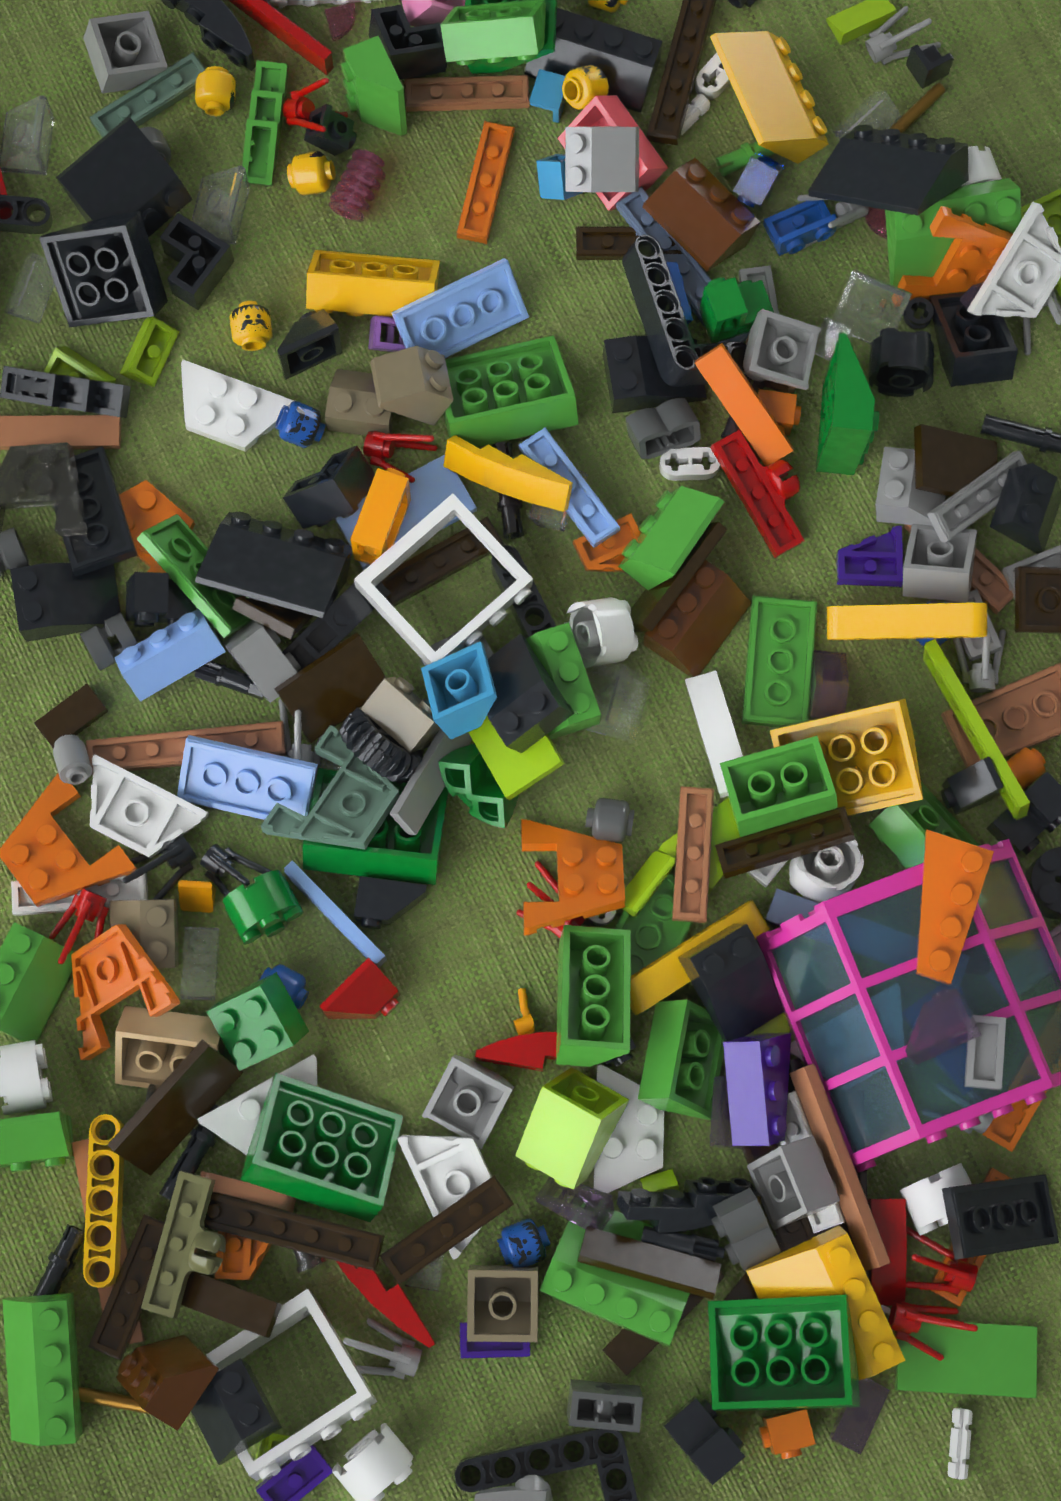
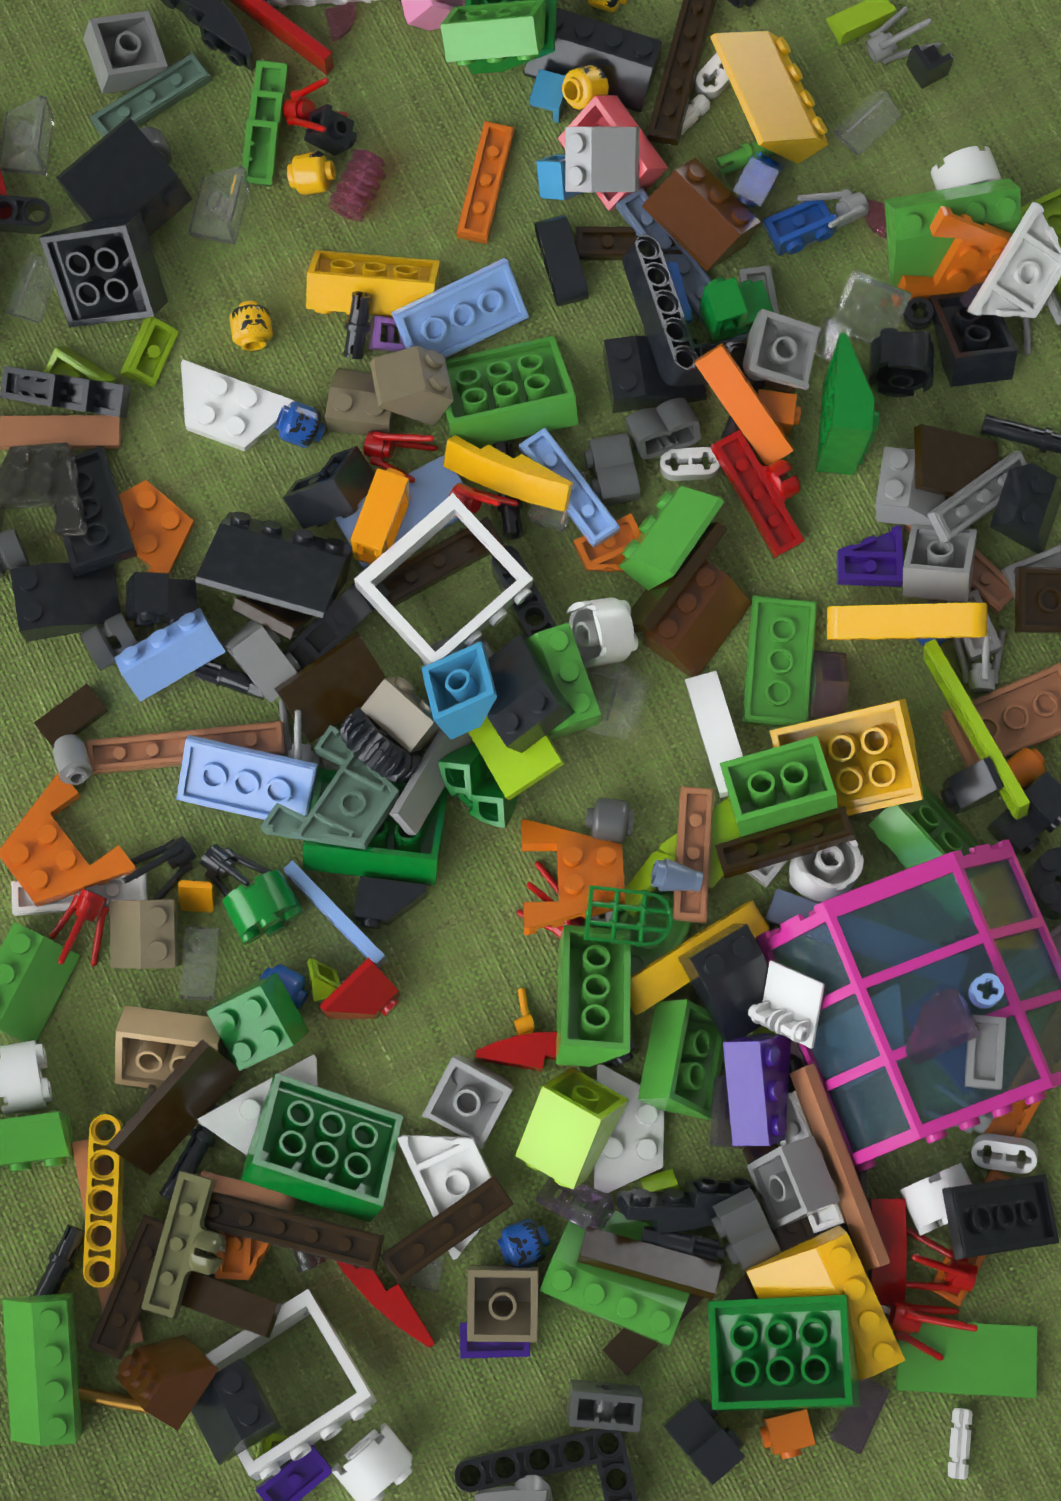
orange wing [71,924,180,1060] -> none
white wing [90,754,209,859] -> none
bright green tile [136,514,252,638] -> none
black brick [160,213,234,310] -> none
yellow head [195,66,236,116] -> none
black slope [277,309,343,380] -> none
bright green slope [341,35,407,136] -> none
light grey plant [343,1318,422,1380] -> none
black brick [369,5,447,80] -> none
nougat tile [405,75,530,112] -> none
black slope [808,125,969,216] -> none
pearl gold bar [890,83,945,133] -> none
orange wing [916,829,994,985] -> none
none -> lime slope [307,958,341,1002]
none -> black pin [343,291,372,359]
none -> red plant [449,483,518,548]
none -> black beam [534,215,589,307]
none -> dark grey brick [584,433,640,507]
none -> green window [584,885,673,947]
none -> sand blue cone [651,858,703,892]
none -> white hinge [748,960,825,1049]
none -> light blue bush [968,973,1004,1009]
none -> white beam [971,1133,1038,1174]

